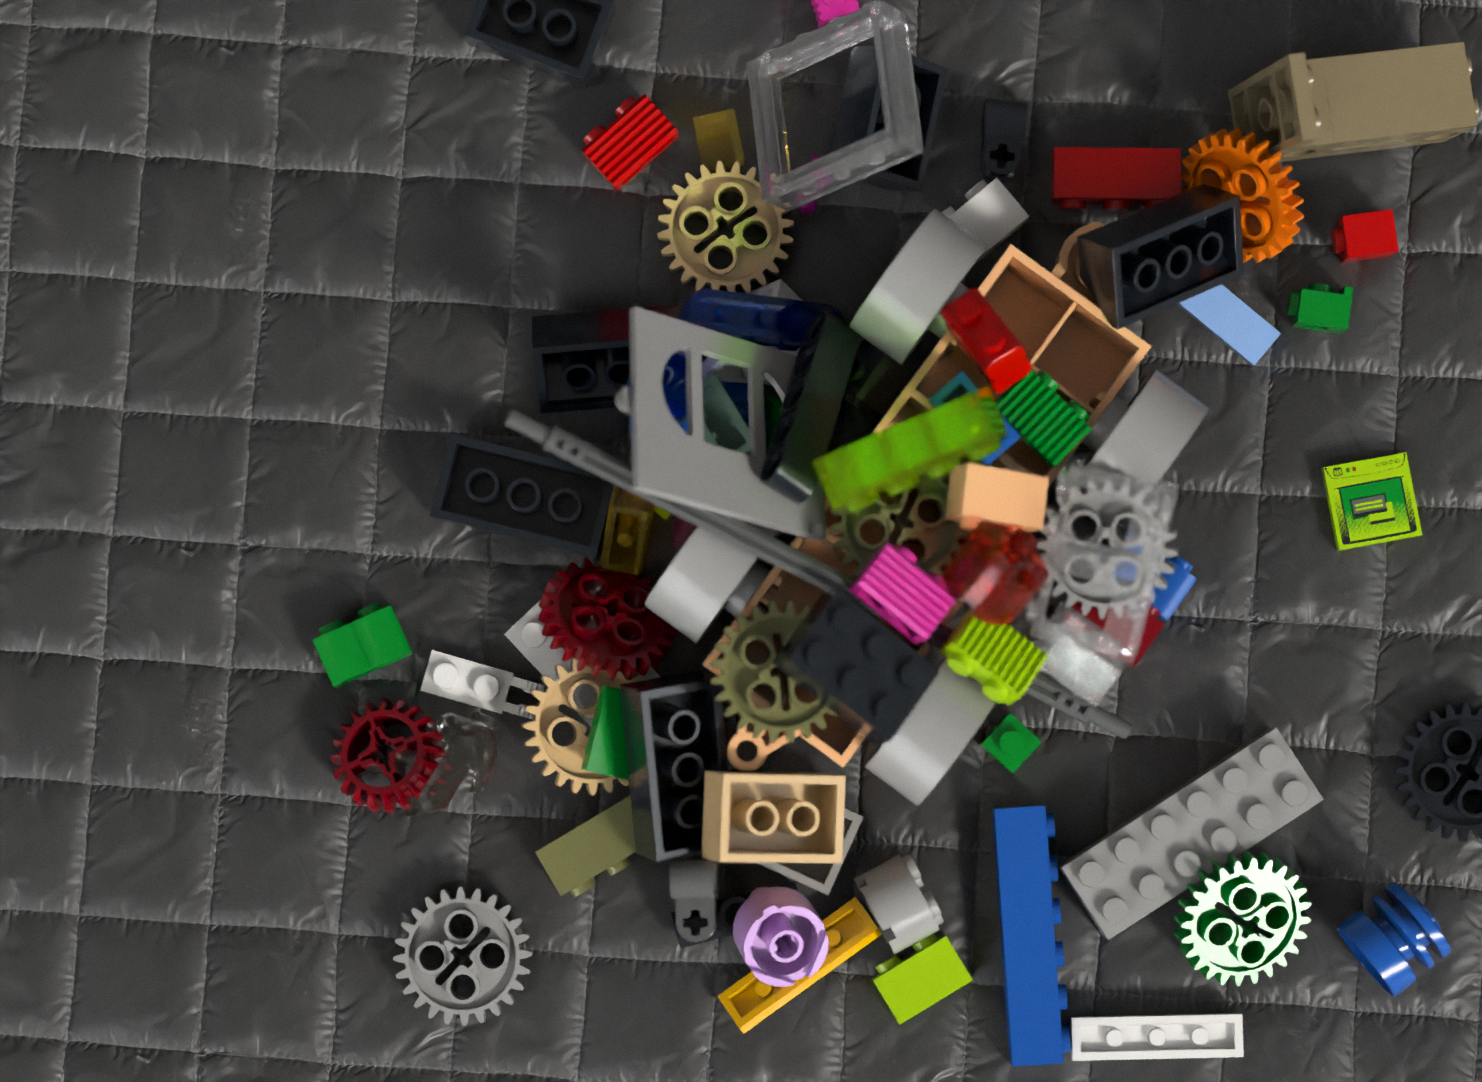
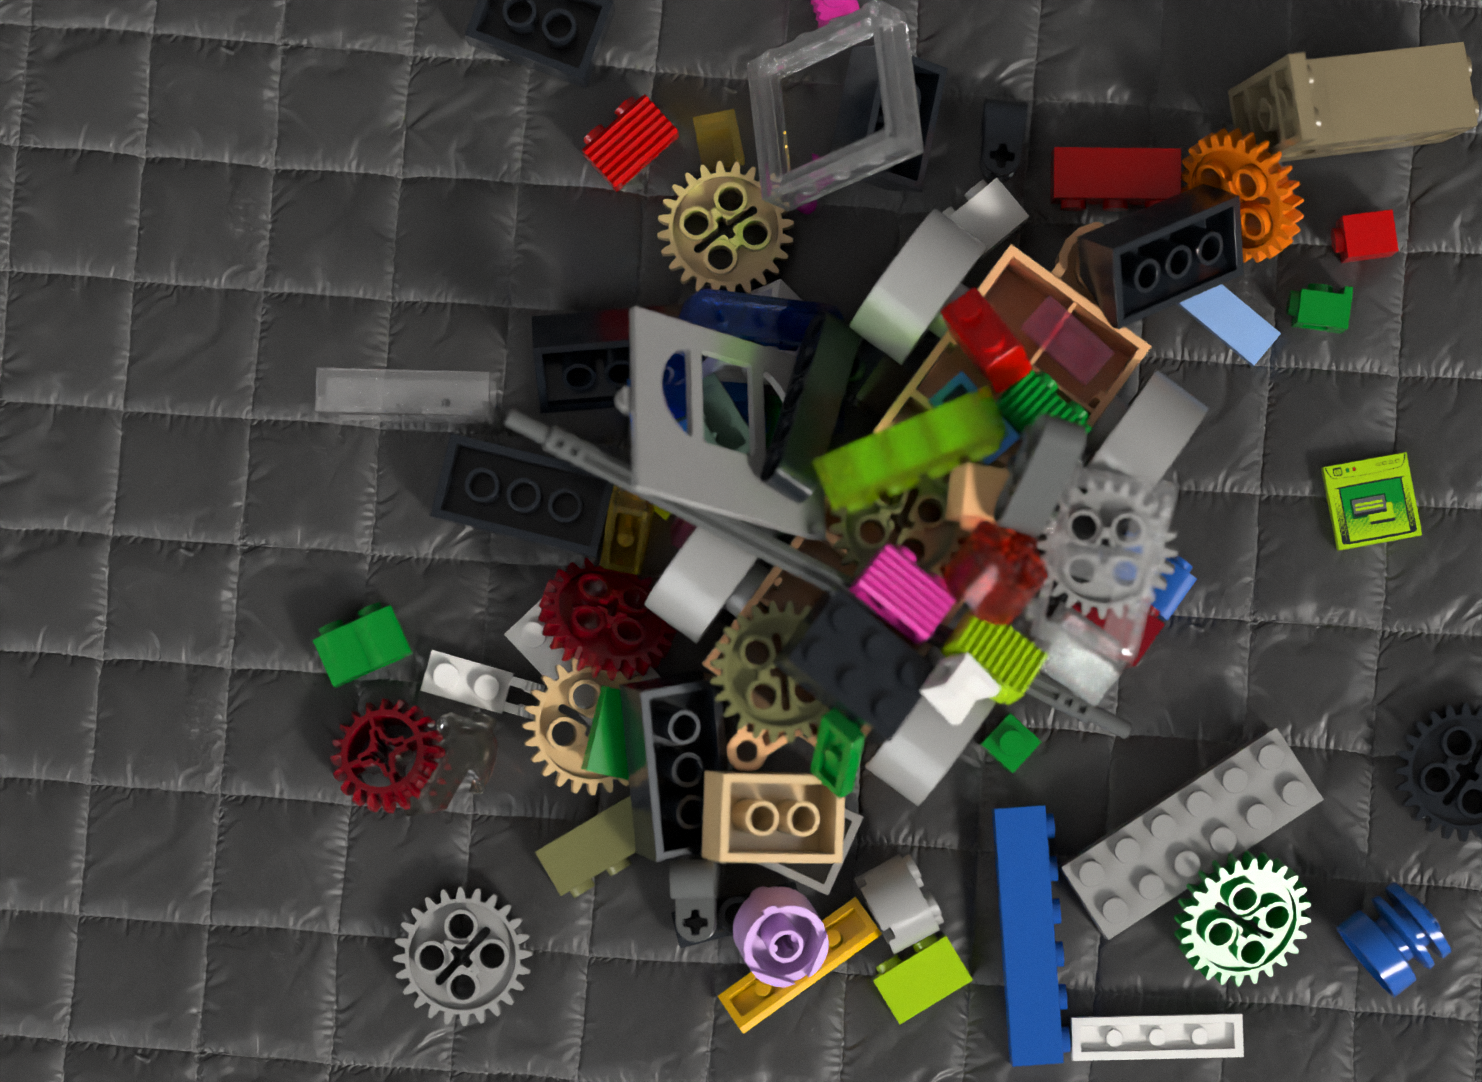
none -> clear window [315,368,497,424]
none -> green plate [810,708,865,799]
none -> white panel [920,653,1000,725]
none -> dark grey piece [993,413,1087,537]
none -> clear pink plate [1019,295,1115,387]

